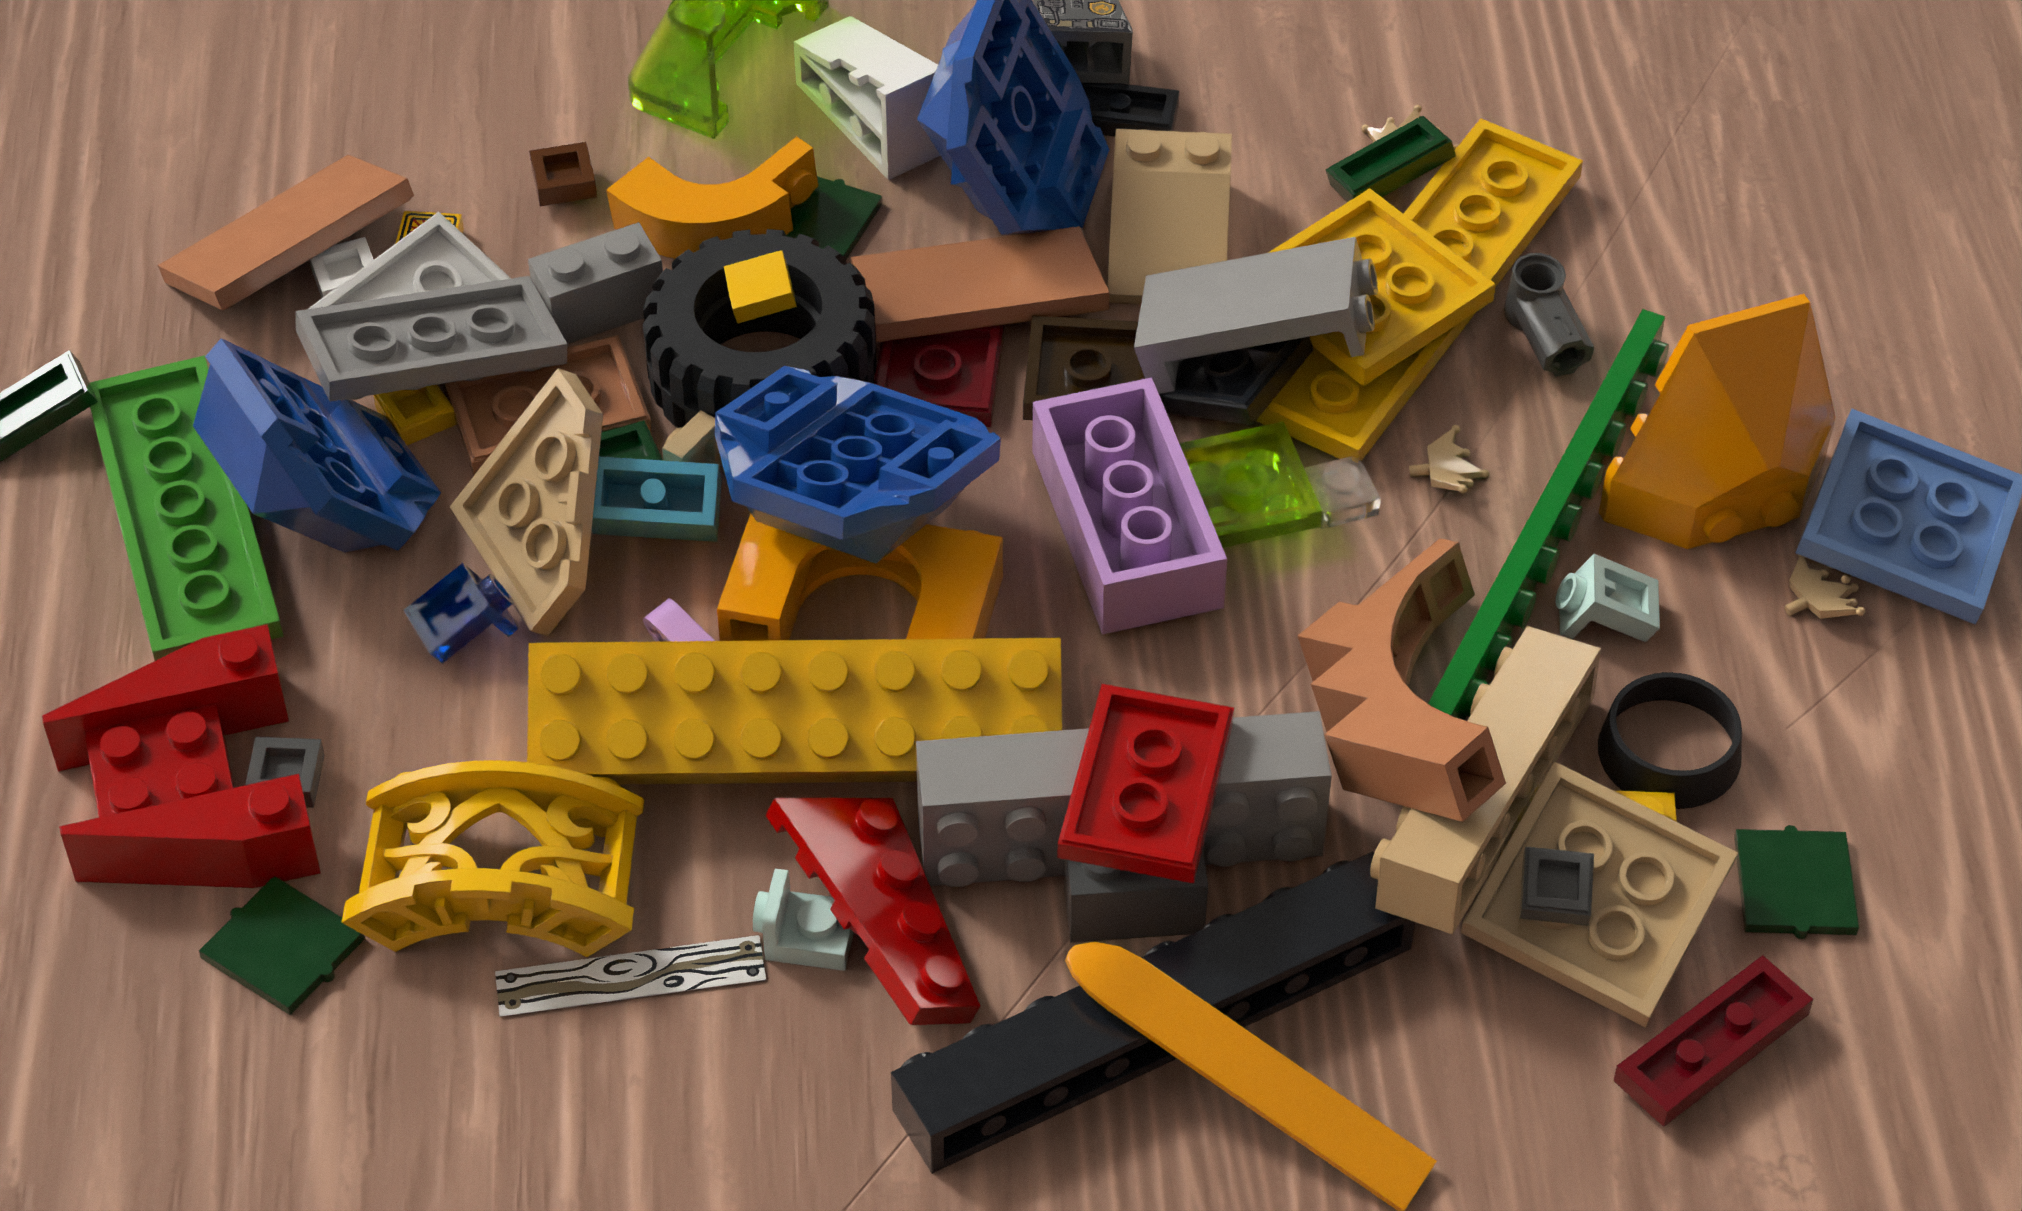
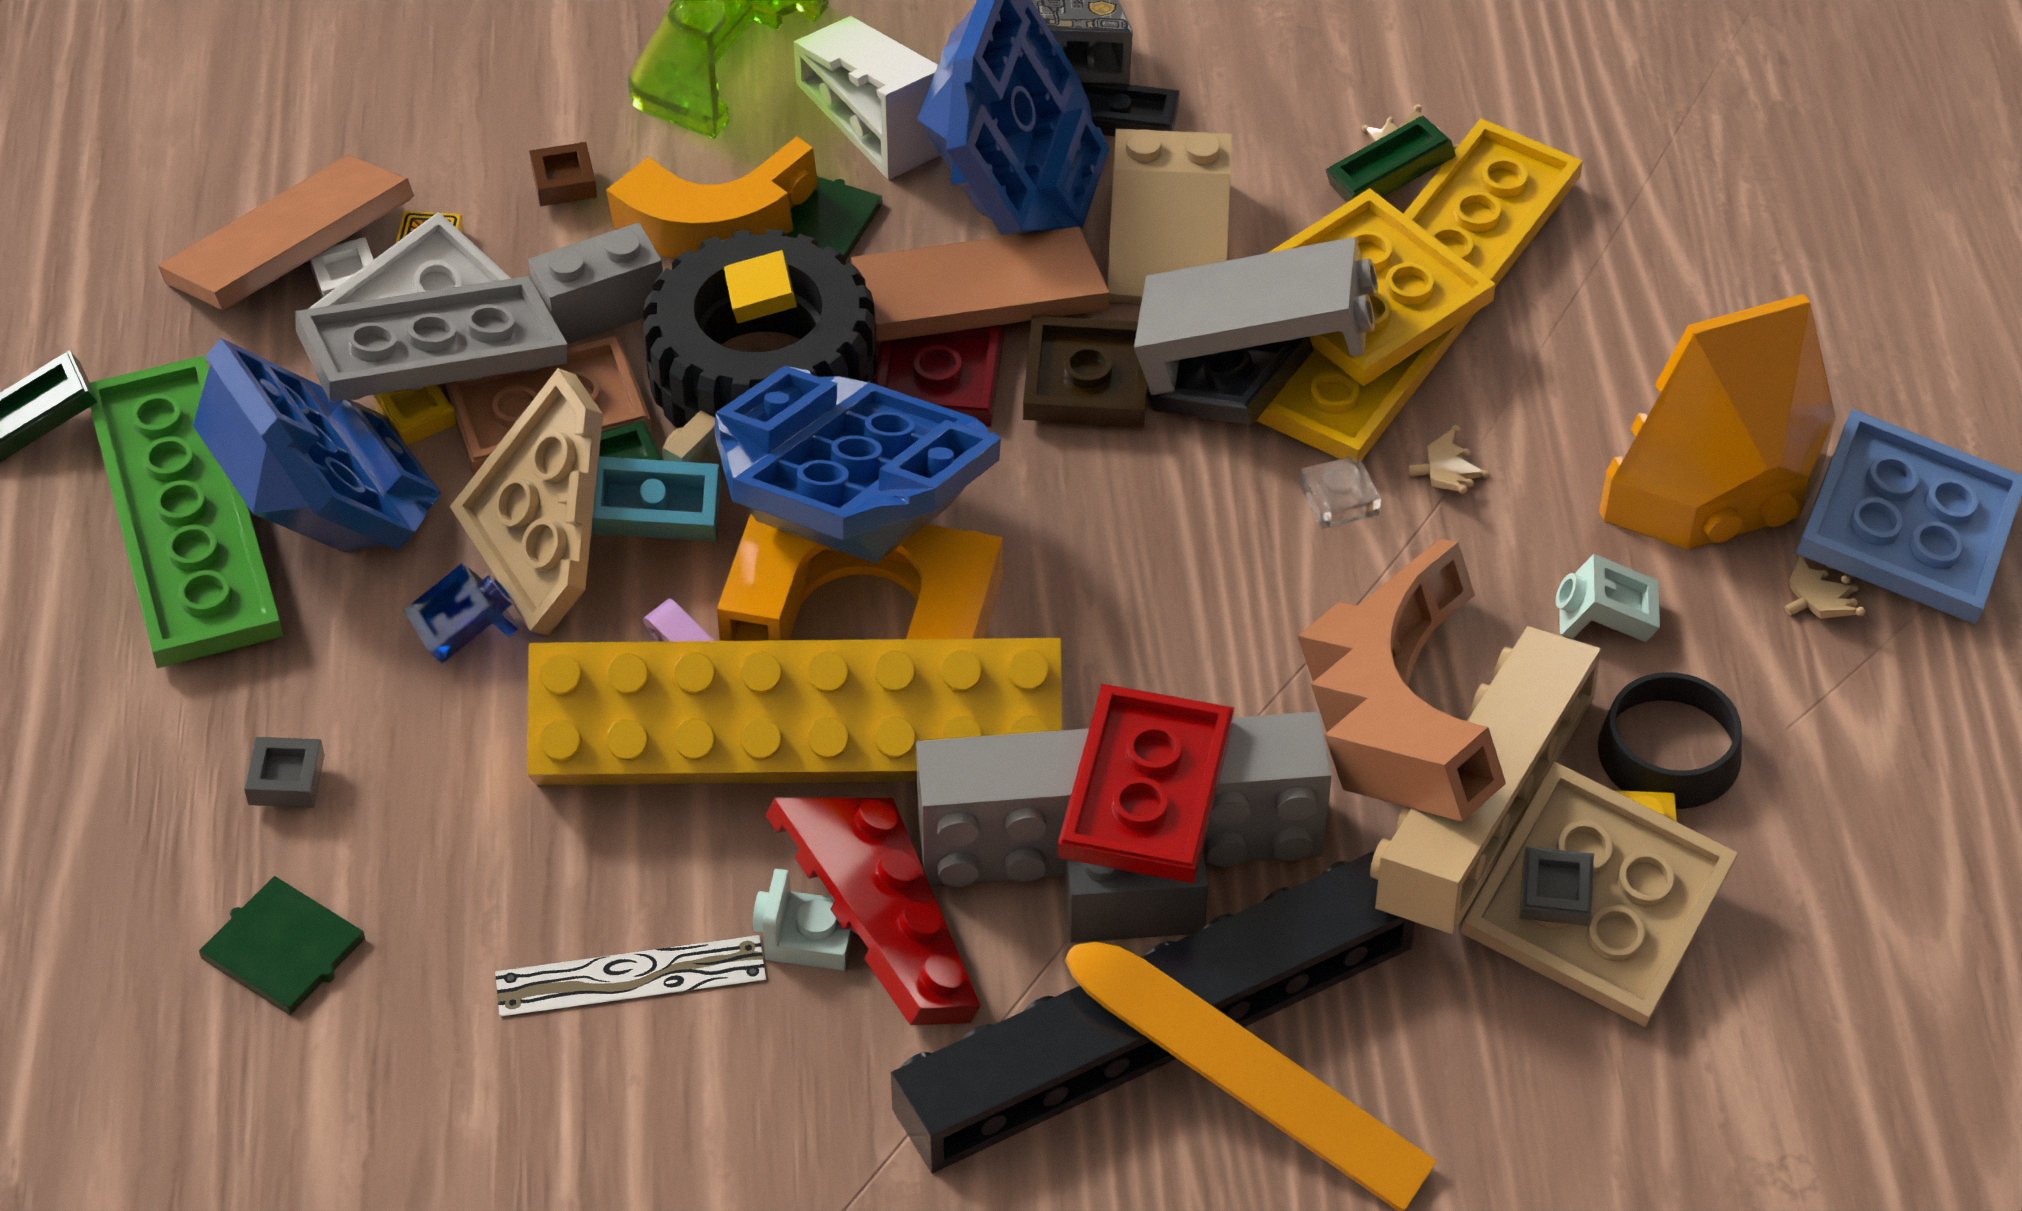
red wedge [42,624,321,888] -> none
yellow fence [341,760,644,957] -> none
lavender brick [1032,377,1227,634] -> none
clear neon green plate [1179,421,1323,548] -> none
green plate [1428,309,1669,720] -> none
dark grey piece [1503,253,1594,377] -> none
dark red plate [1613,955,1814,1127] -> none
dark green piece [1734,825,1859,939] -> none

